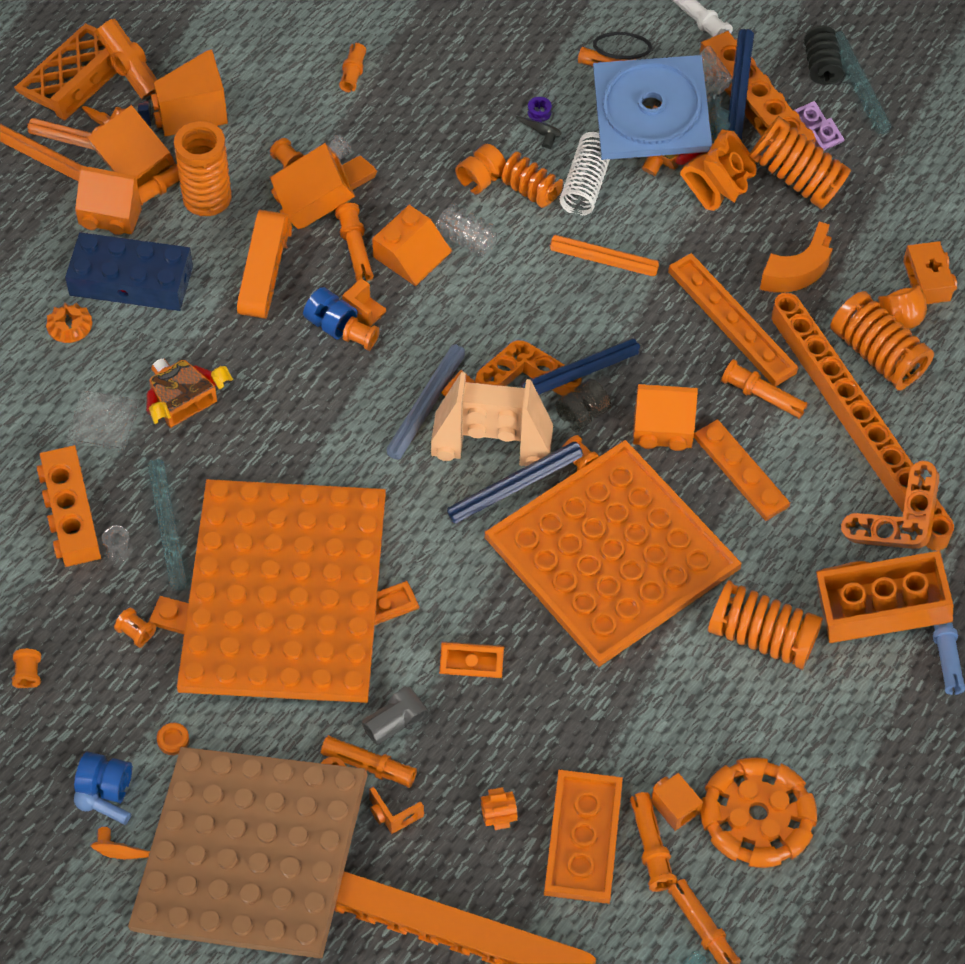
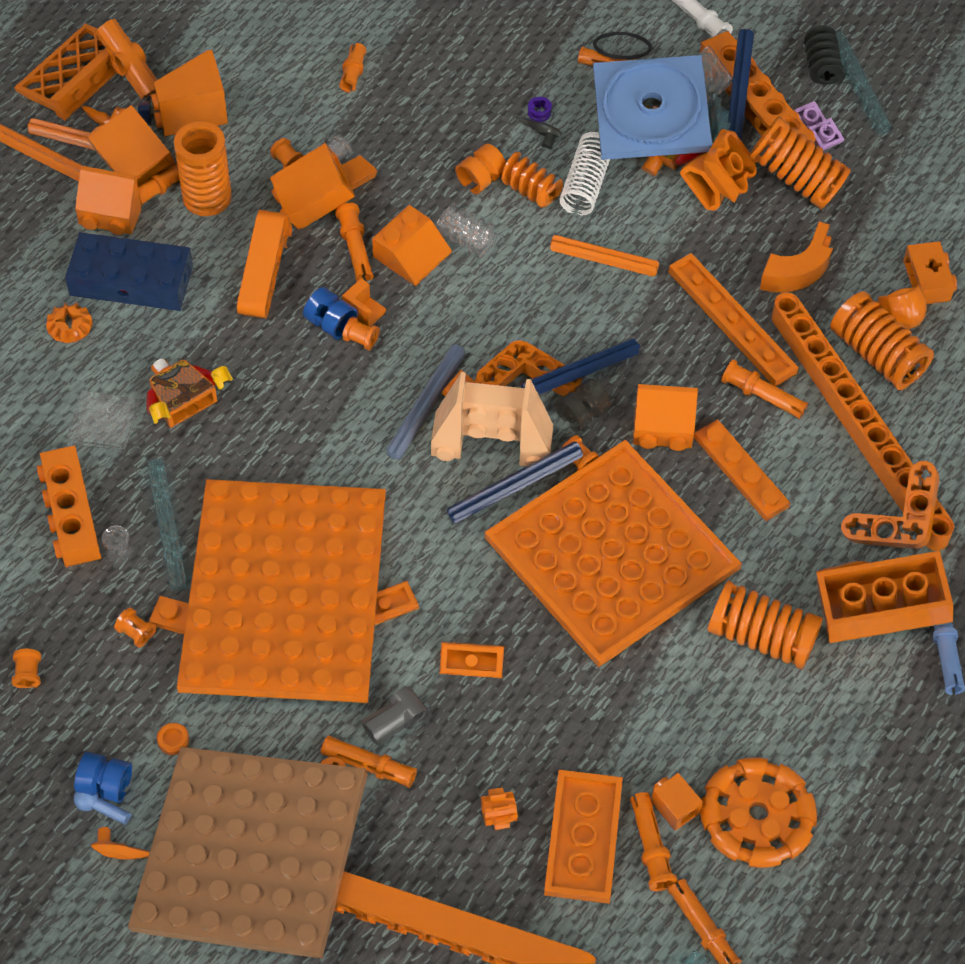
orange bracket [369,787,424,834] -> none

